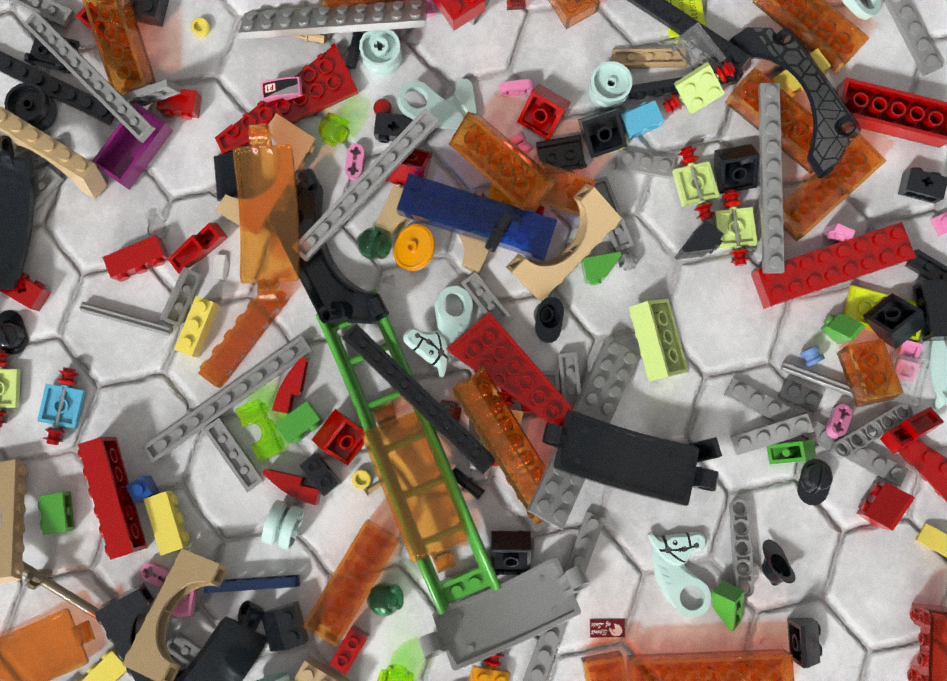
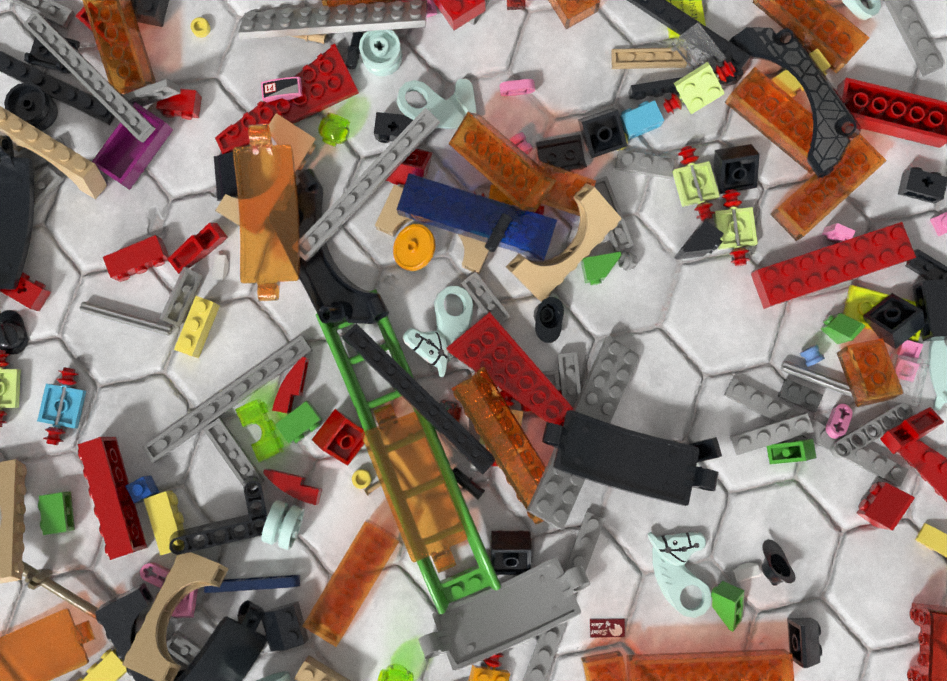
clear orange brick [198,281,291,388] -> none
black brick [299,453,342,496] -> none
red brick [329,624,370,675] -> none
bright pink beam [345,144,365,180] -> none
clear green piece [357,227,392,260] -> none
clear green piece [367,582,404,617] -> none
red piece [373,99,392,115] -> none
red slope [517,84,571,140] -> none
light aqua wheel [588,61,632,110] -> none
yellowish green slope [629,298,689,381] -> none
light grey beam [729,499,754,598] -> none
light grey plate [758,83,785,273] -> none
black piece [797,459,833,505] -> none
none -> black beam [169,476,267,555]

